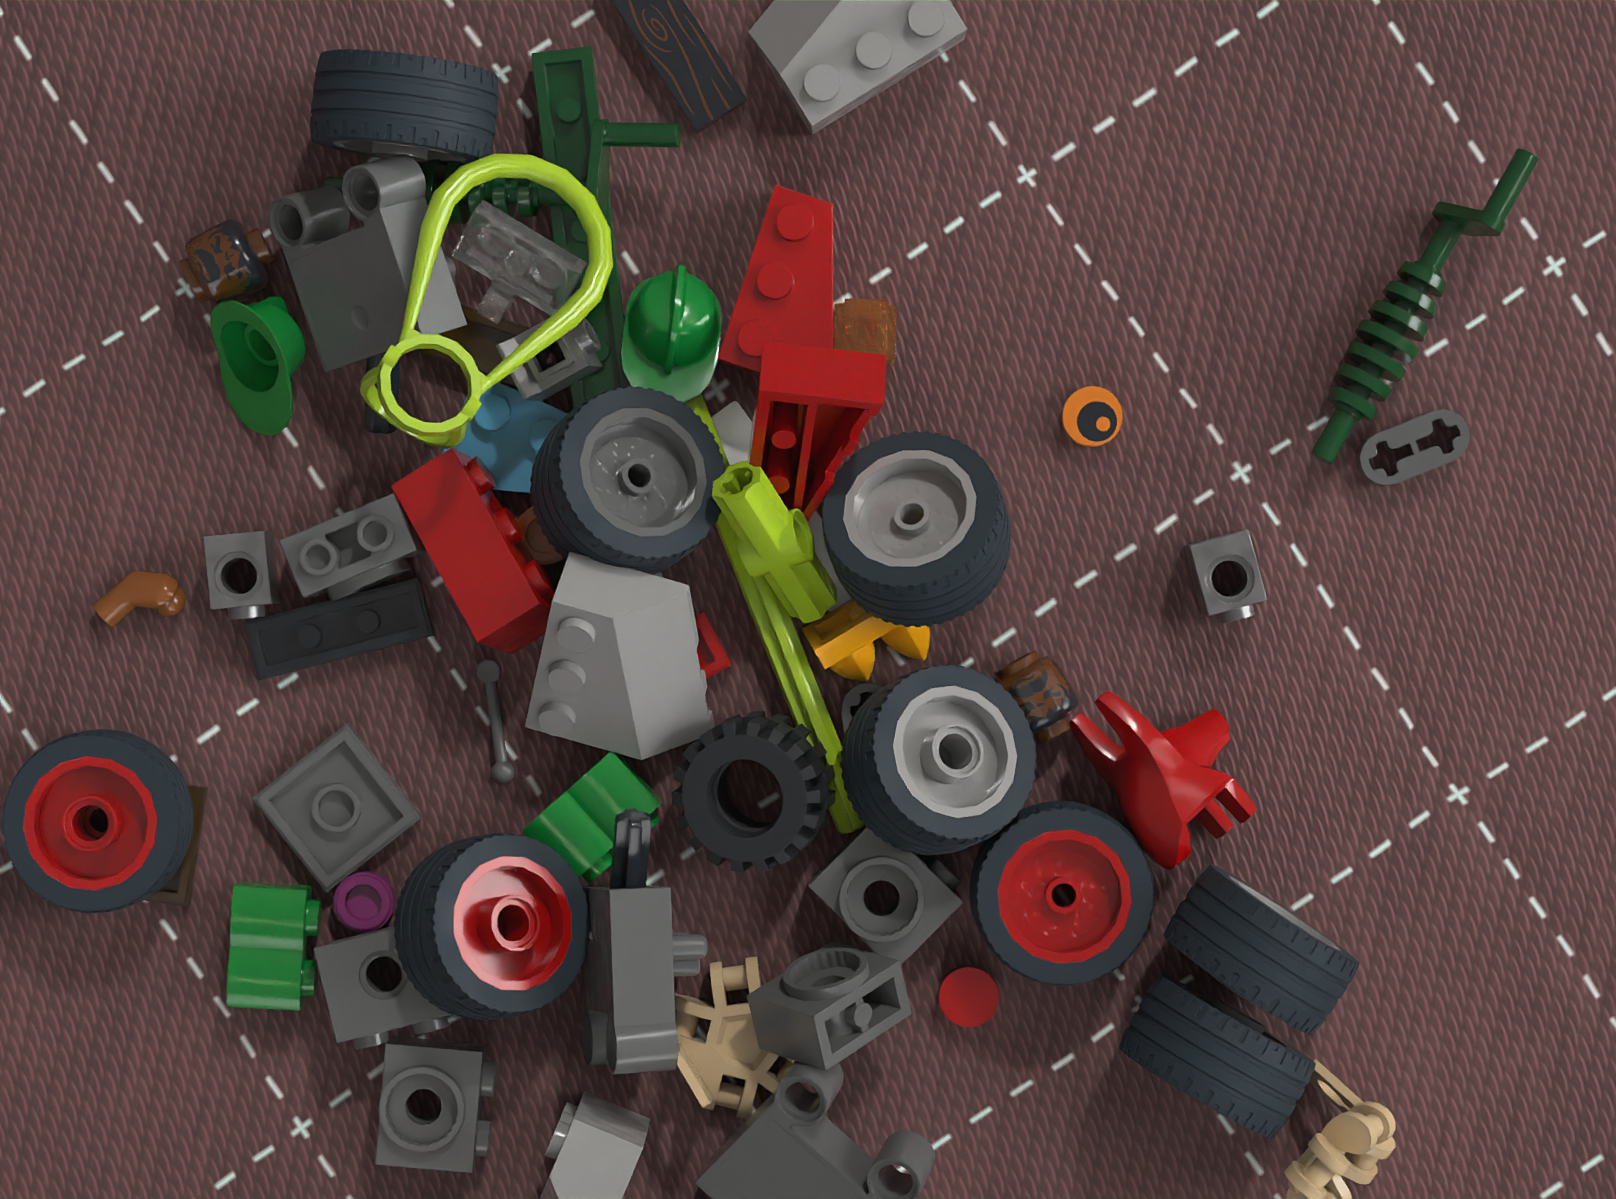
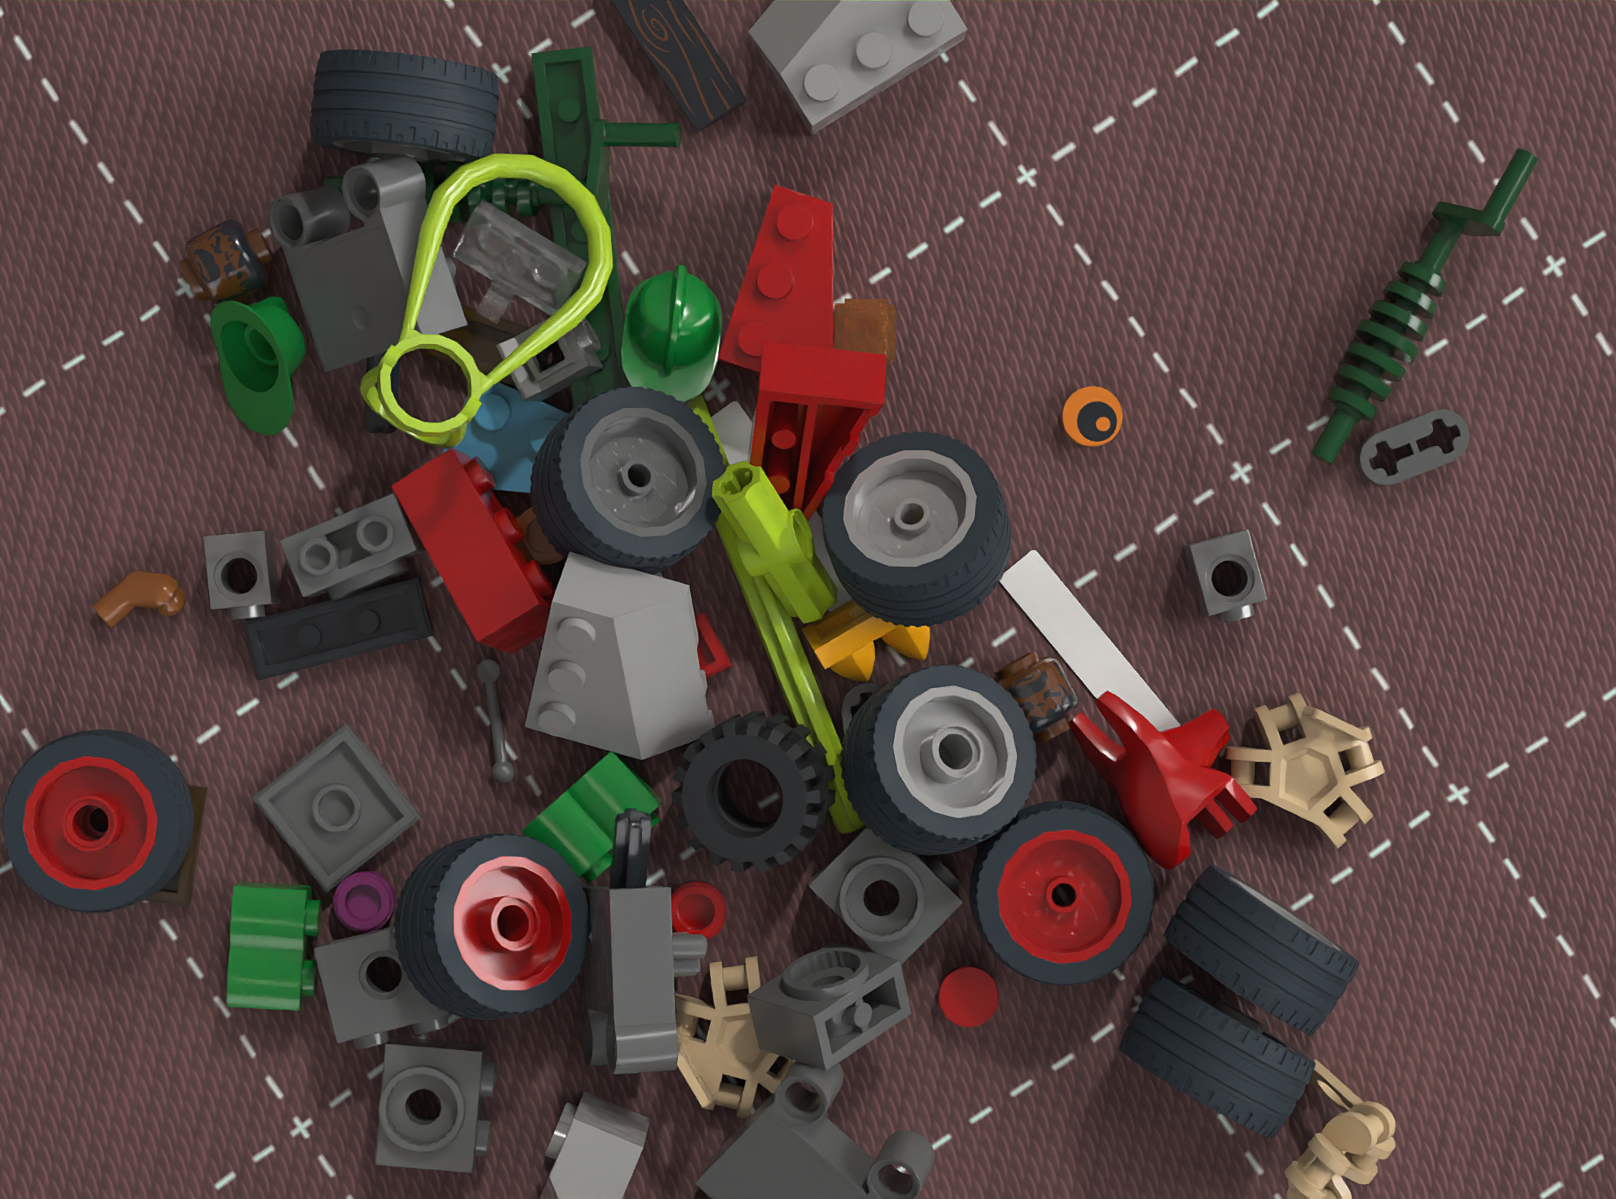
none -> red tile [671,880,727,940]
none -> white sticker [999,550,1180,732]
none -> tan piece [1225,693,1385,849]

